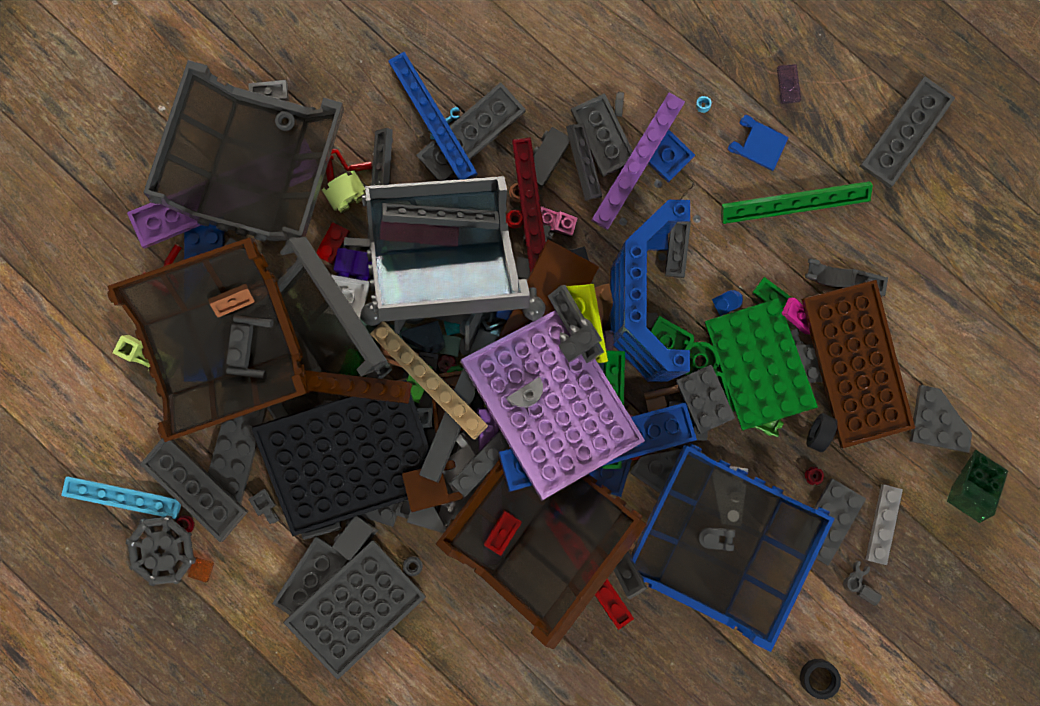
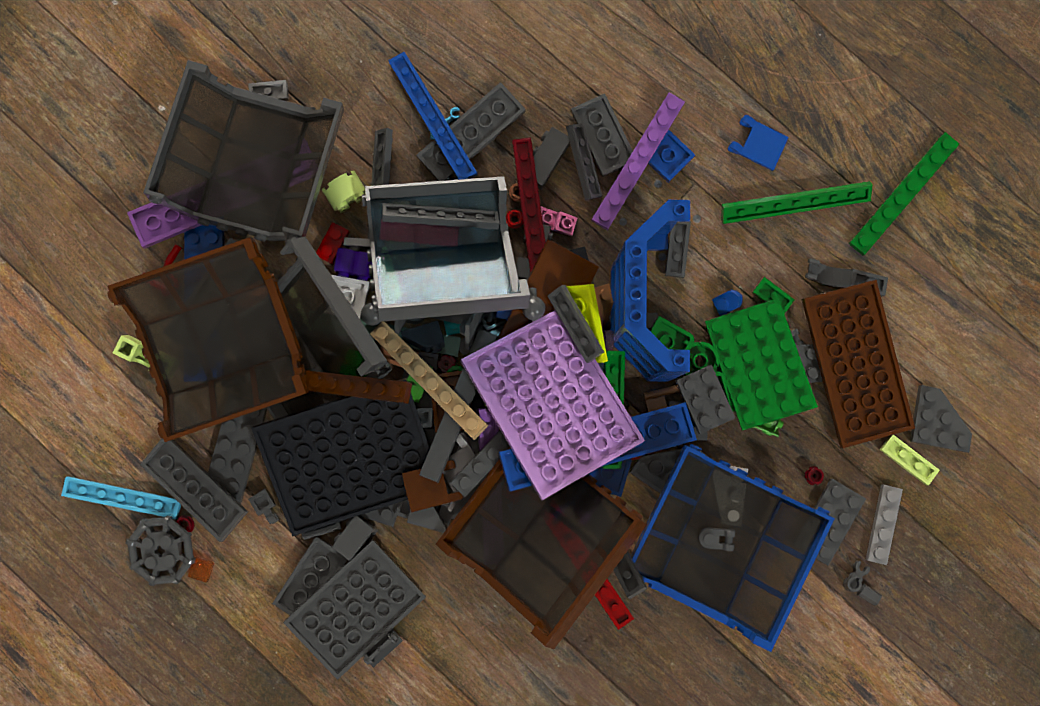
nougat plate [208,284,255,318] -> none
dark grey plate [226,315,273,379] -> none
dark grey plate [275,111,295,131] -> none
red piece [326,149,372,187] -> none
dark grey plate [403,556,423,576] -> none
red plate [484,510,522,556] -> none
light grey plate [506,377,543,408] -> none
dark grey plate [558,317,602,362] -> none
dark grey tile [615,92,625,117] -> none
medium azure hinge [696,96,712,113] -> none
clear purple plate [777,64,801,104] -> none
dark pink plate [782,298,810,334] -> none
black tyre [800,659,841,700] -> none
black tyre [806,413,838,452] -> none
dark grey plate [859,76,955,188] -> none
clear green slope [947,450,1008,523] -> none
none -> dark grey hinge [363,629,403,668]
none -> green plate [848,132,960,256]
none -> yellowish green plate [879,435,940,486]

